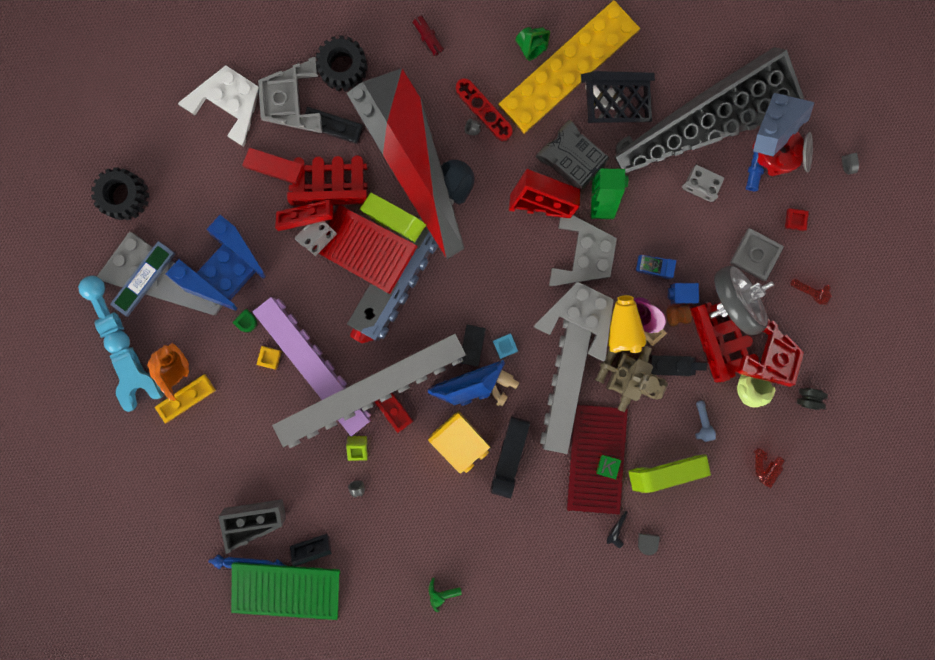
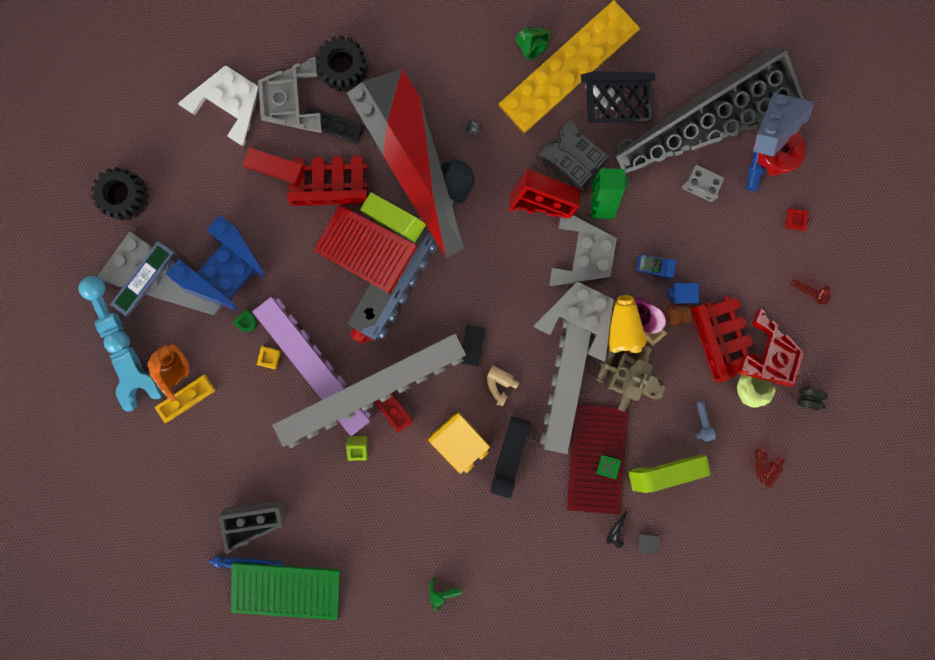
red tile [275,199,333,231] -> none
black plate [290,534,332,567] -> none
light grey piece [295,220,337,256] -> none
dark grey hinge [348,480,365,498] -> none
dark red pin [412,15,444,56] -> none
blue wedge [428,360,505,406] -> none
red beam [456,78,512,141] -> none
medium azure tile [493,333,518,359] -> none
black hinge [650,355,707,376] -> none
wheel [709,266,774,335] -> none
light grey tile [730,228,784,281] -> none
light grey piece [803,132,813,172] -> none
dark grey tile [841,153,859,175] -> none

